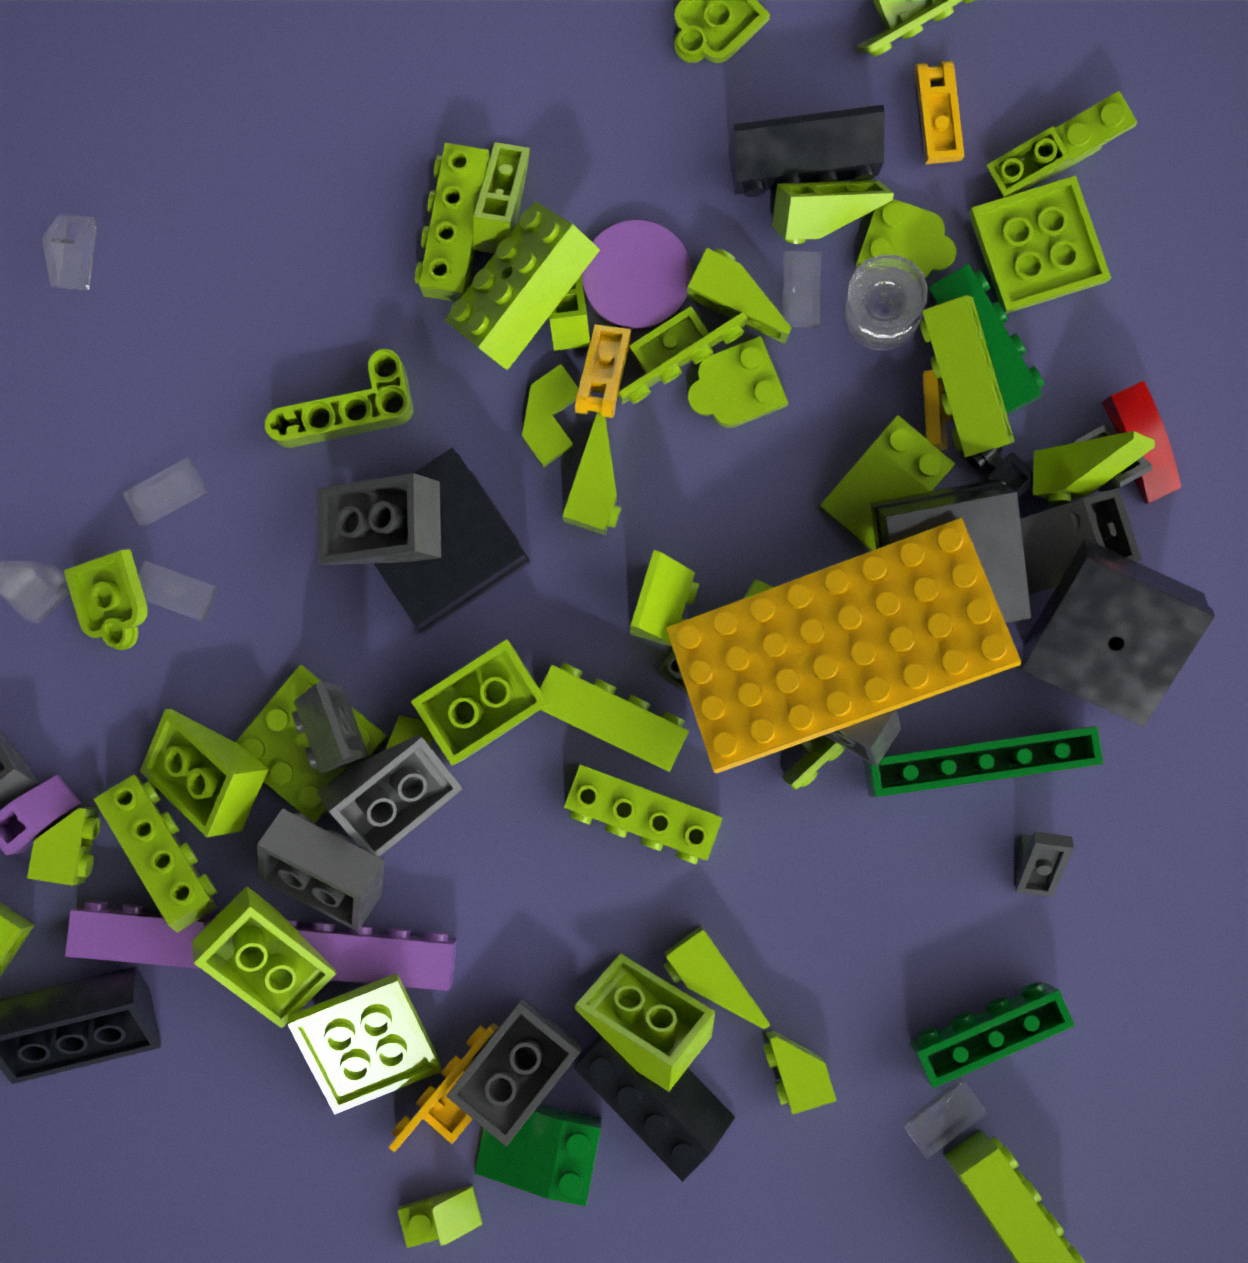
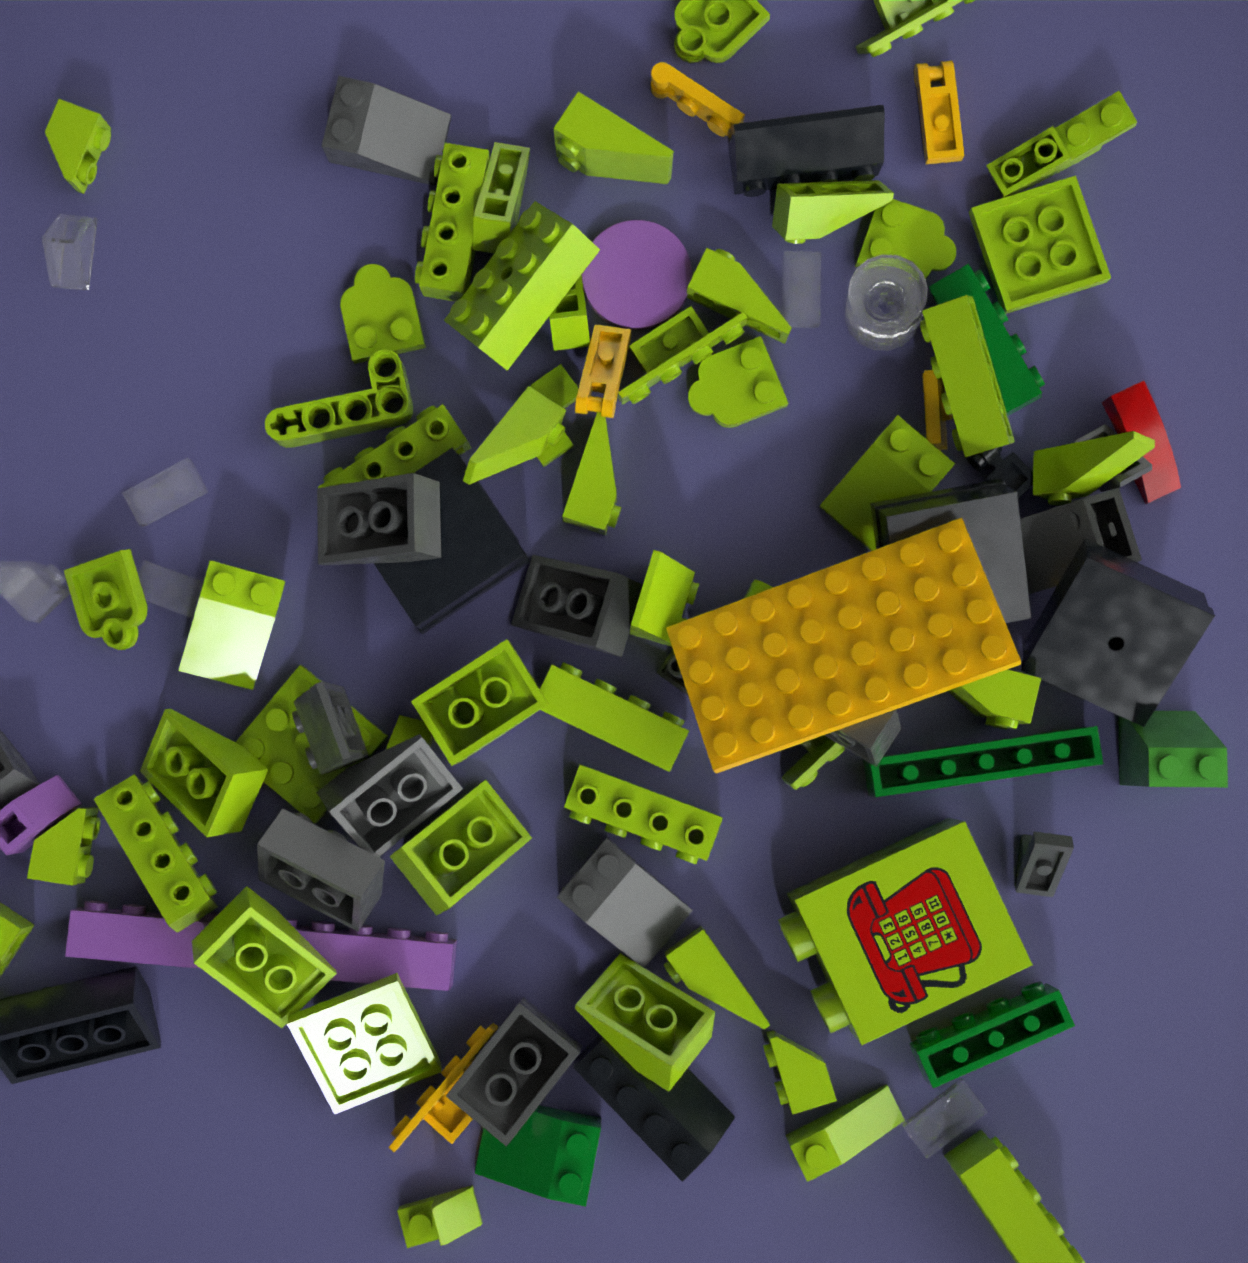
none -> lime slope [45,99,111,194]
none -> slope [178,560,285,690]
none -> lime brick [318,404,471,488]
none -> dark grey slope [321,76,452,186]
none -> lime plate [340,264,426,364]
none -> lime slope [389,779,532,916]
none -> lime slope [463,386,566,485]
none -> dark grey slope [511,555,643,657]
none -> lime slope [553,91,674,184]
none -> dark grey slope [557,836,693,968]
none -> yellow plate [651,62,745,138]
none -> lime brick [778,818,1033,1045]
none -> lime slope [785,1084,905,1182]
none -> lime slope [947,669,1041,730]
none -> bright green slope [1118,711,1228,788]

